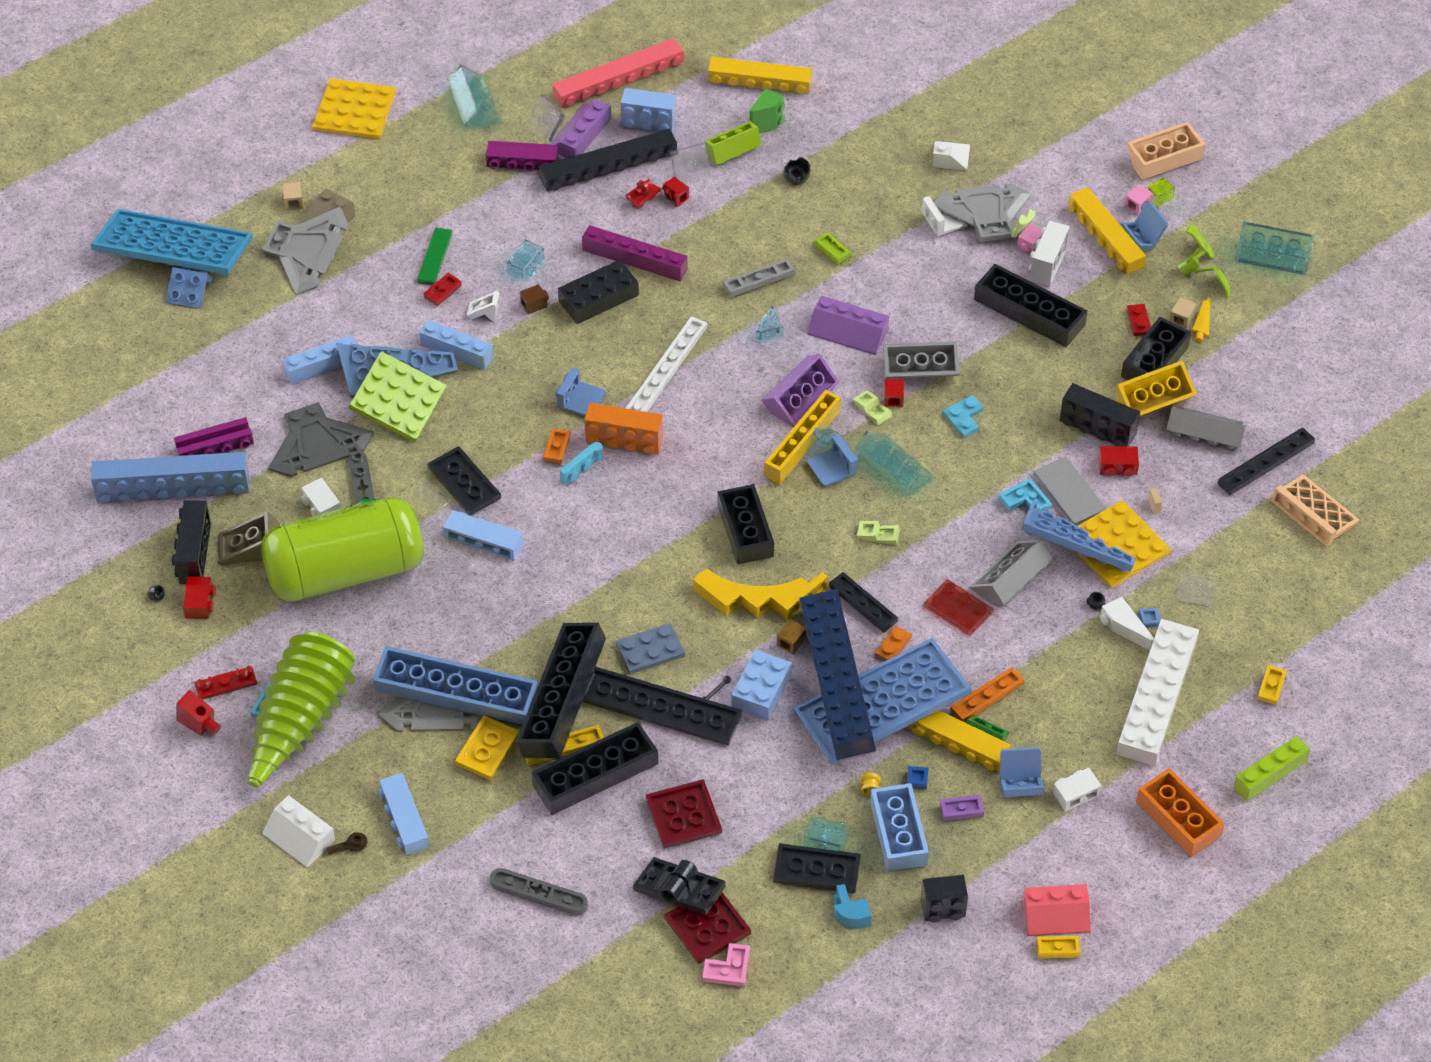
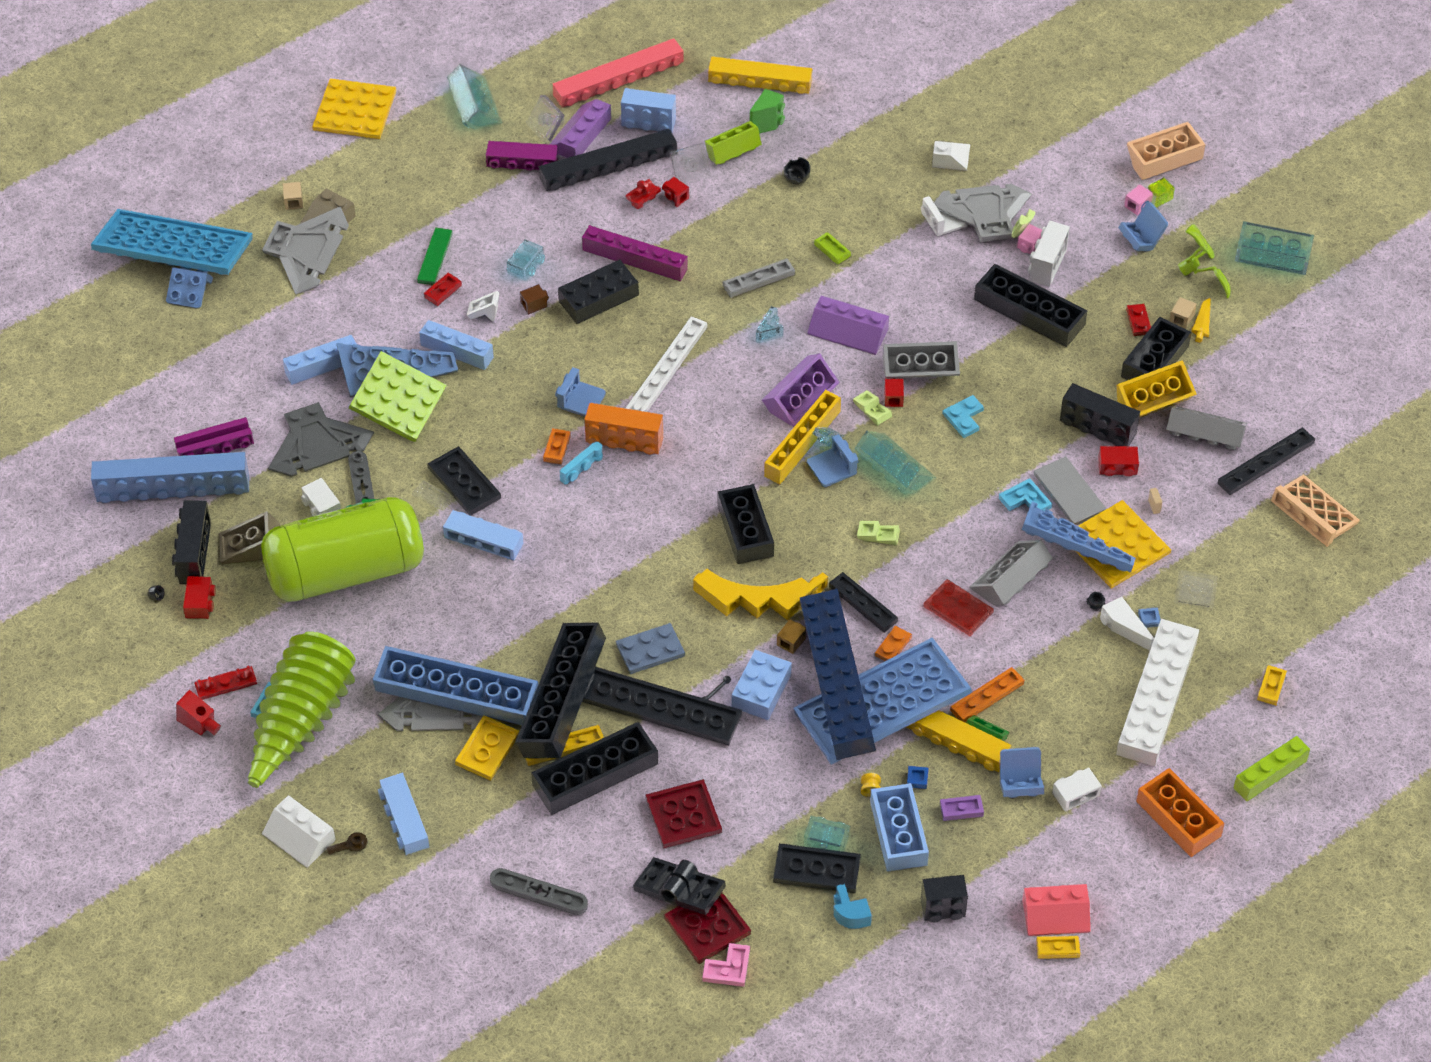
yellow brick [1068,187,1146,275] -> none

